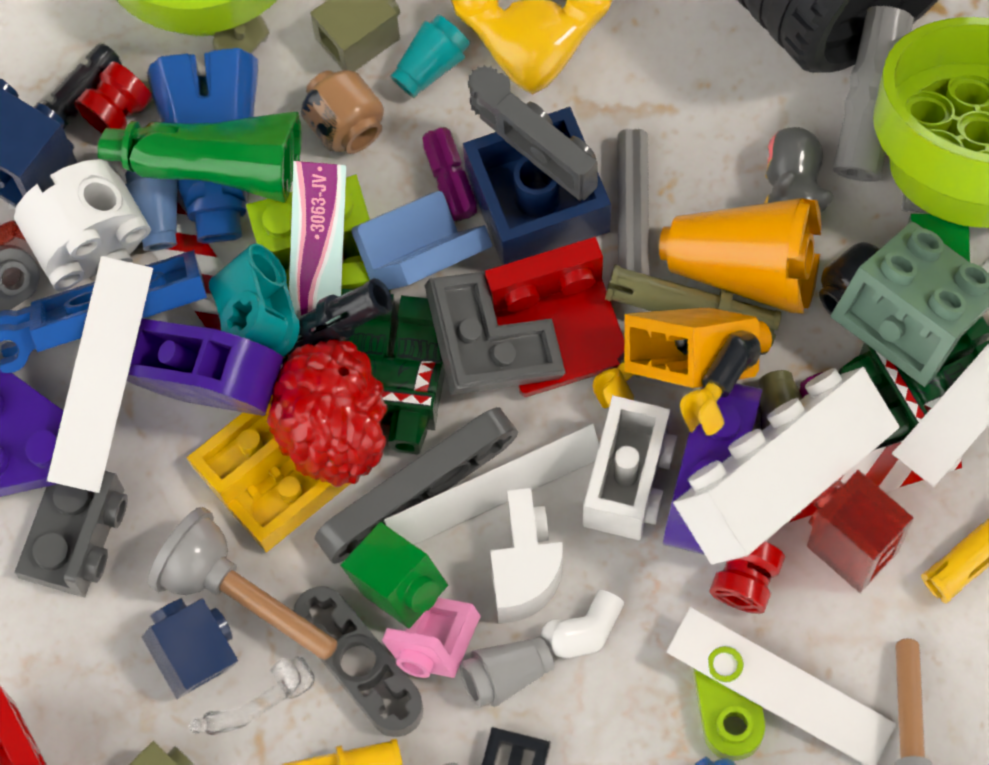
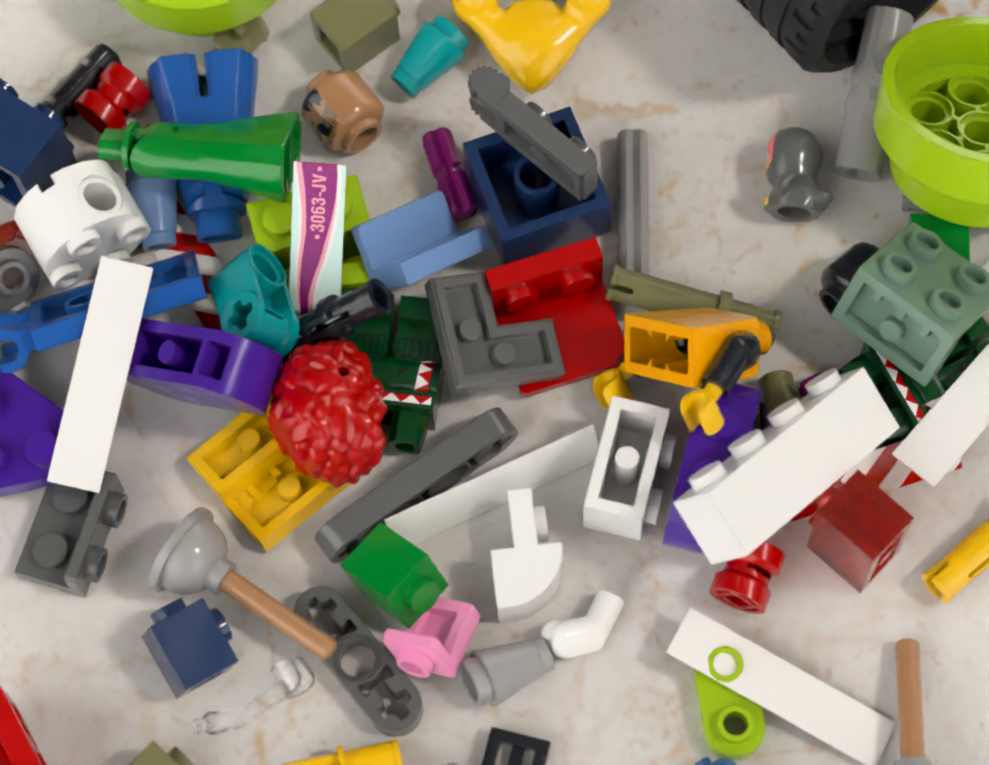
light orange cone [659,198,821,314] -> none

